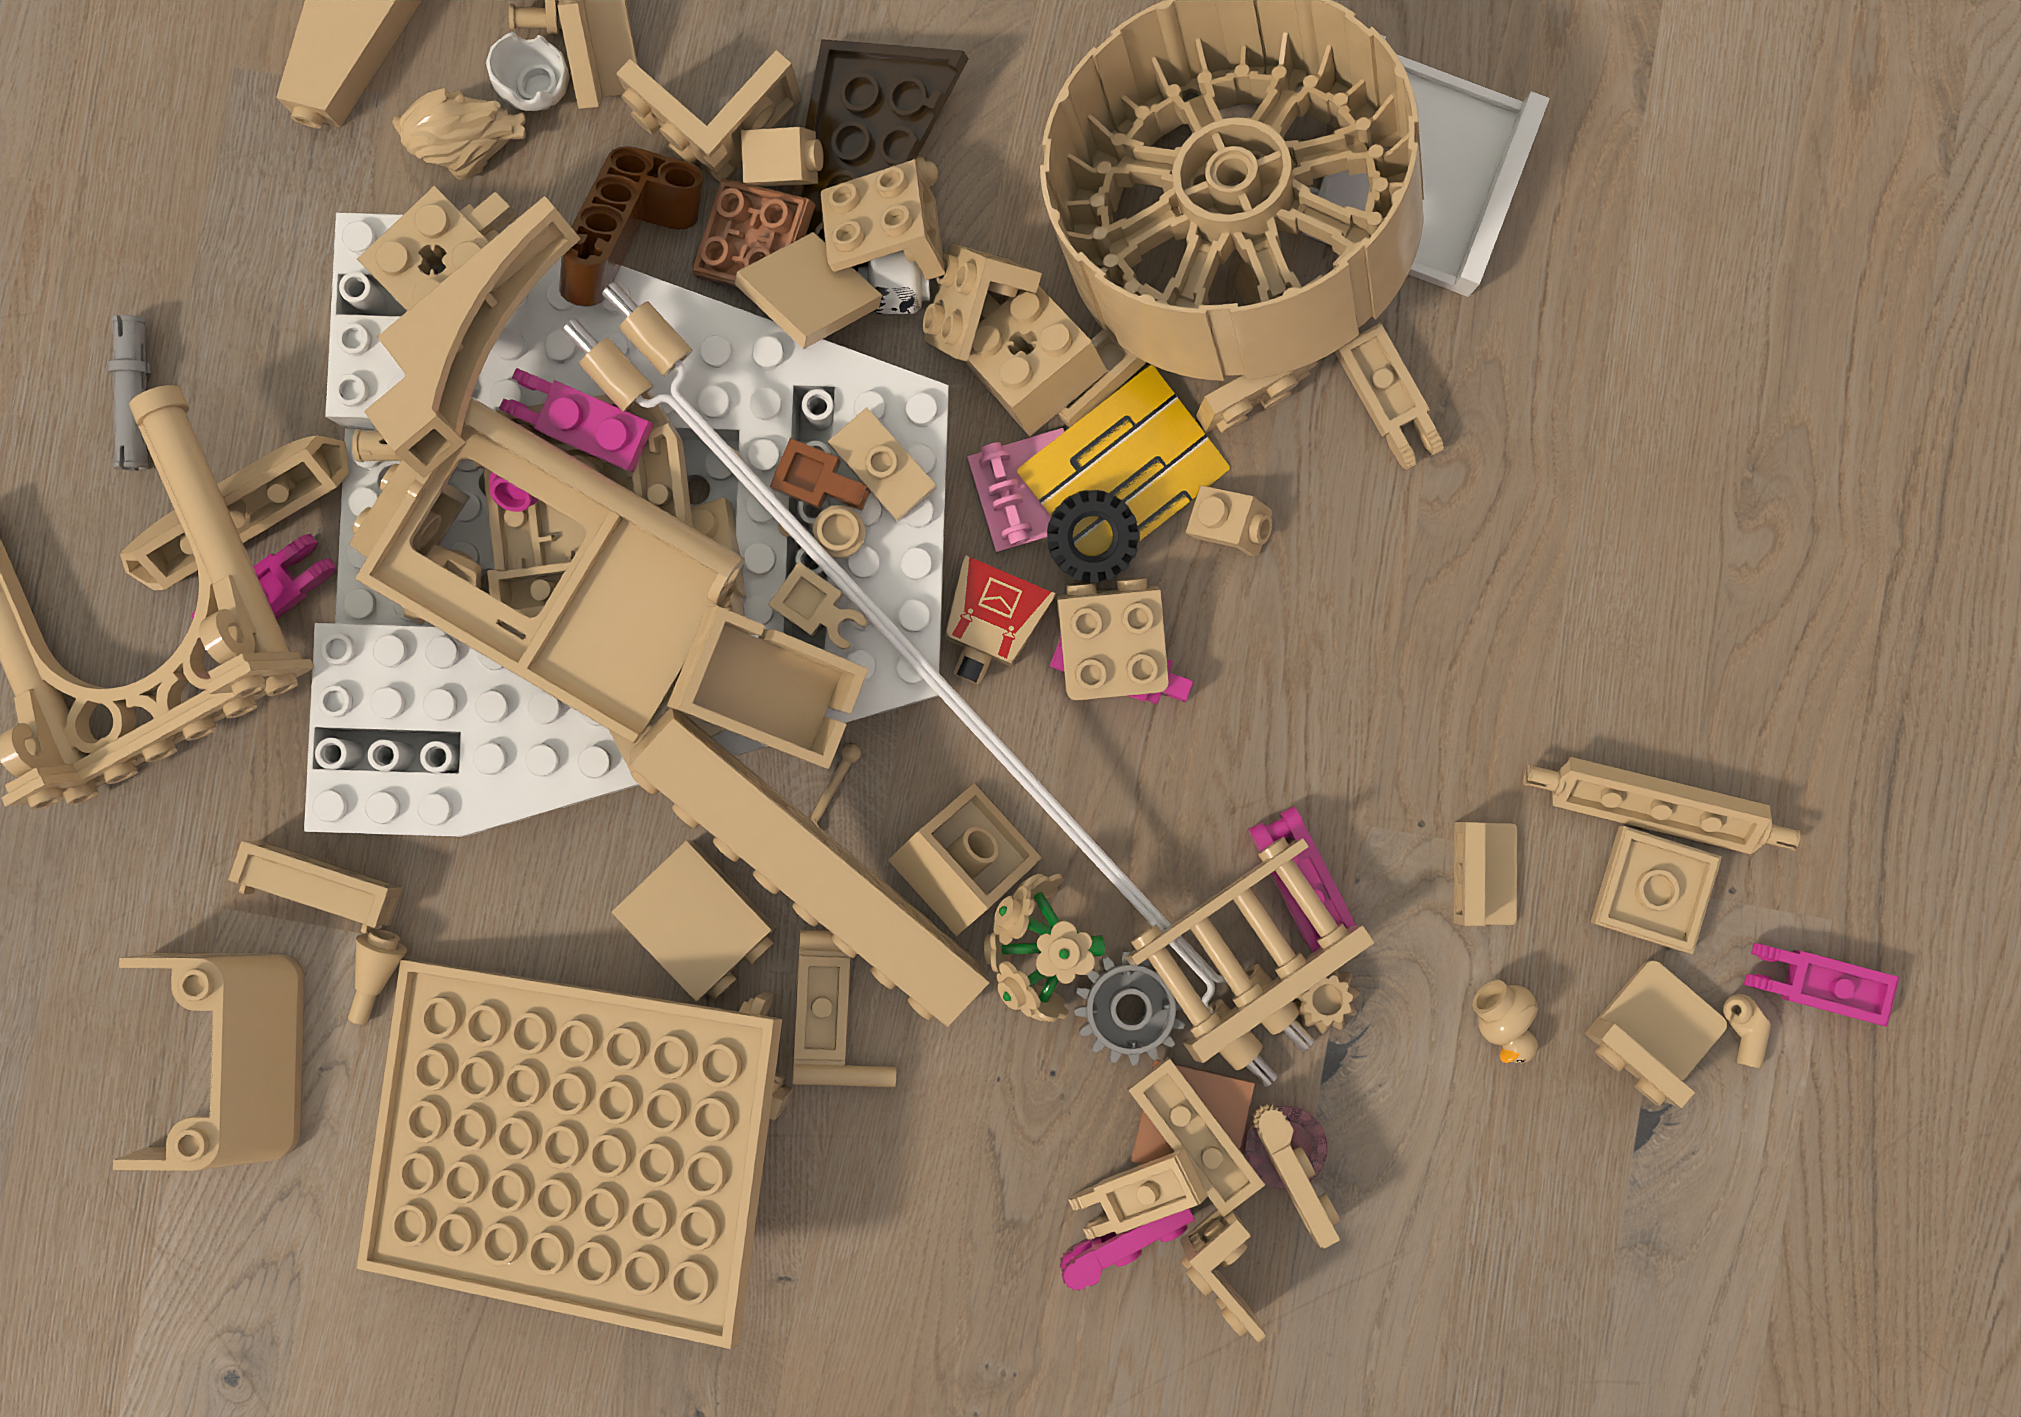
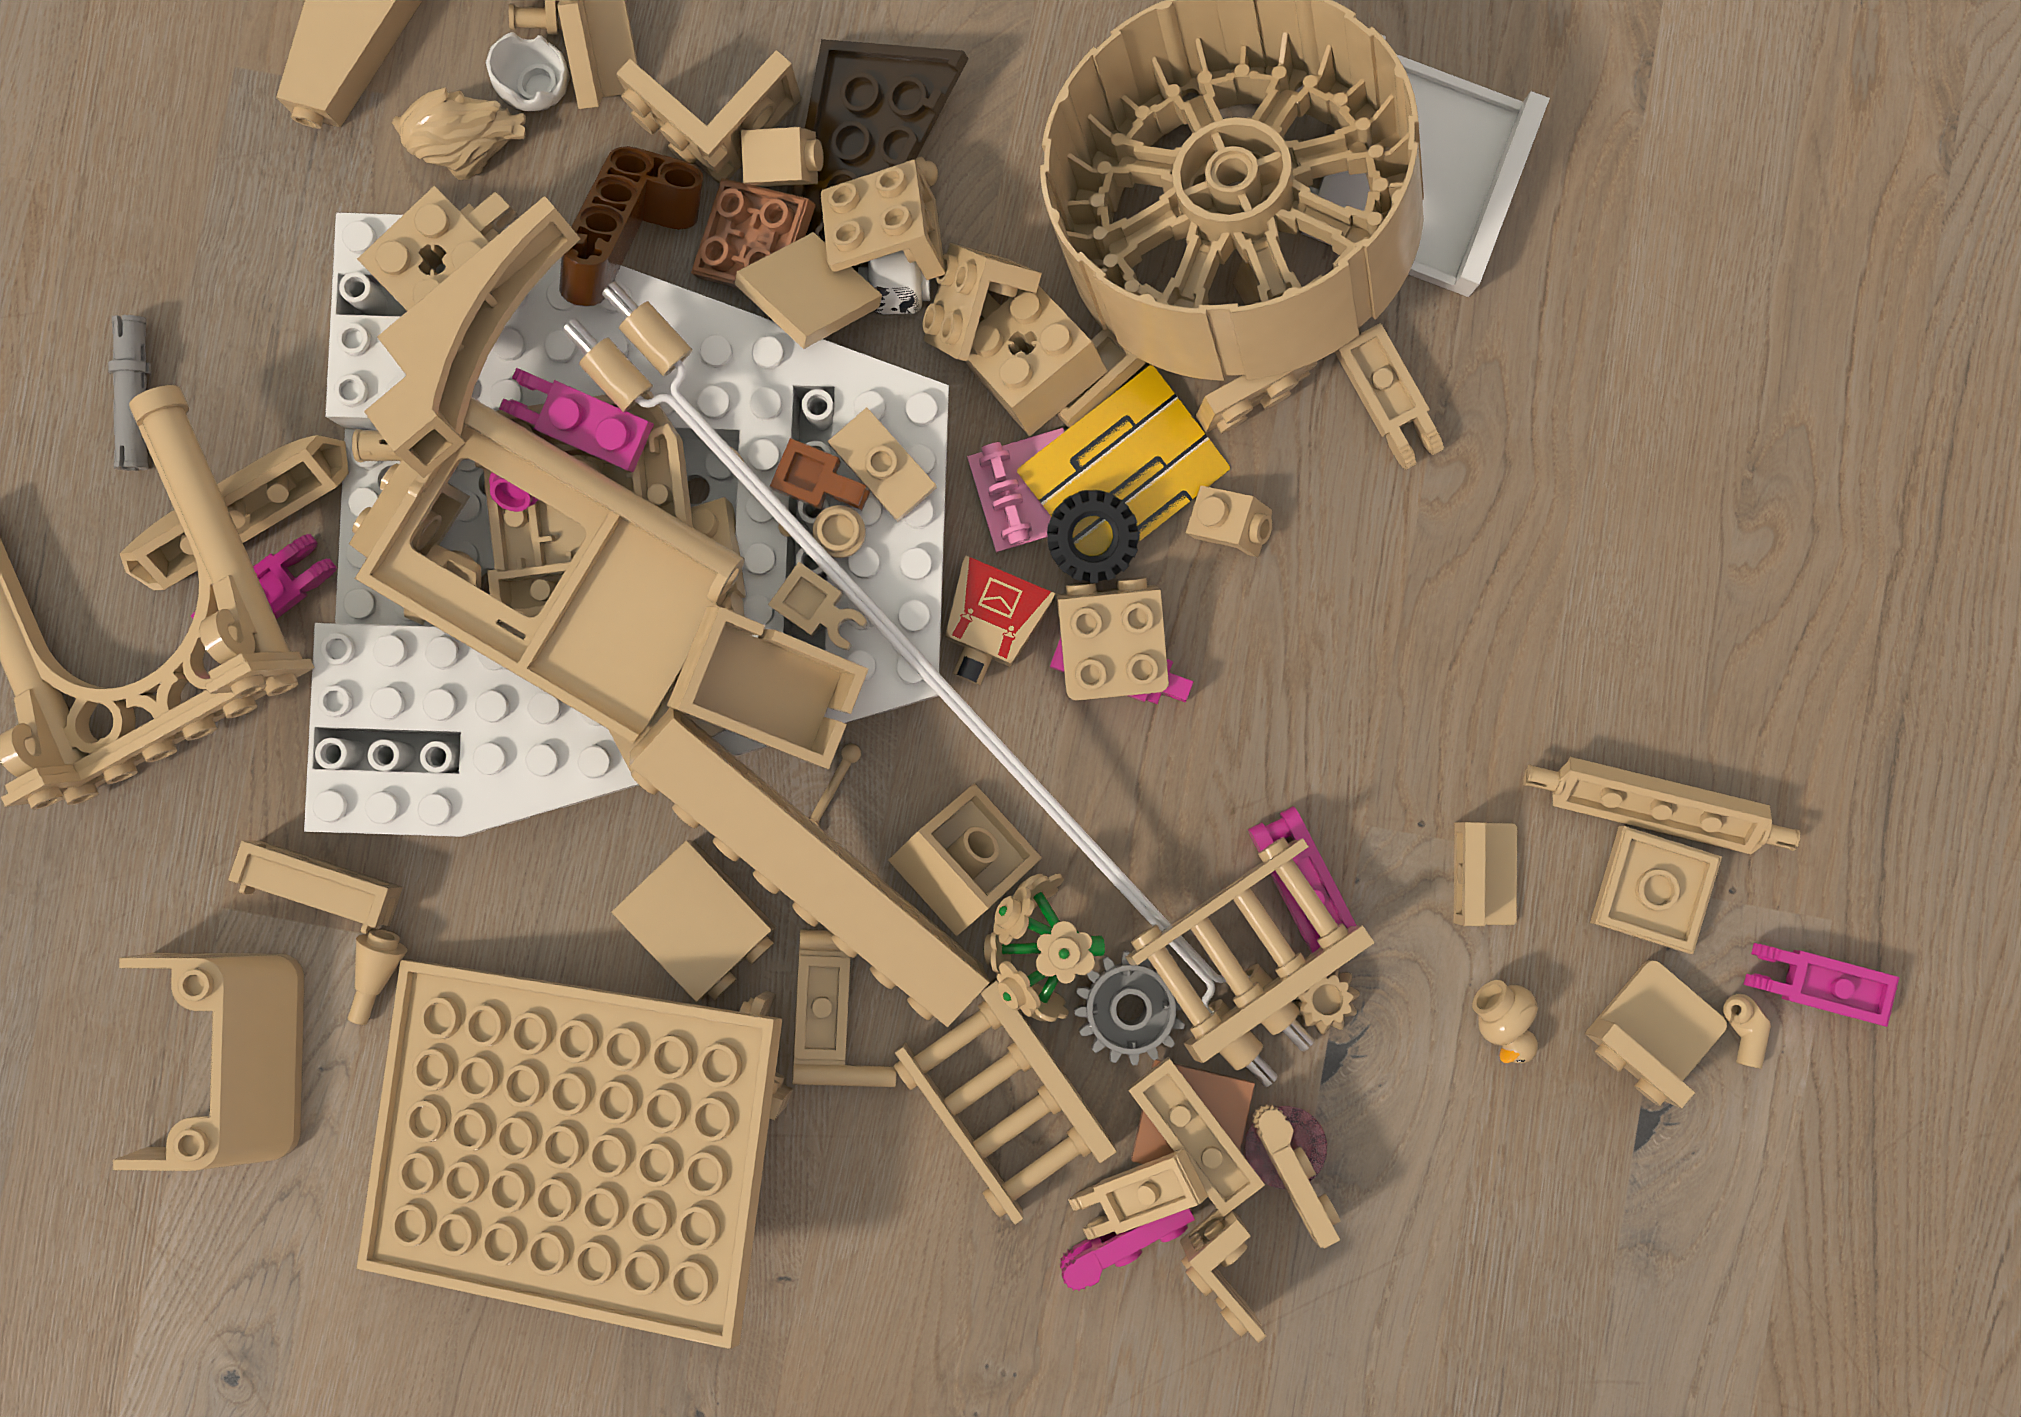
none -> tan fence [894,977,1117,1224]

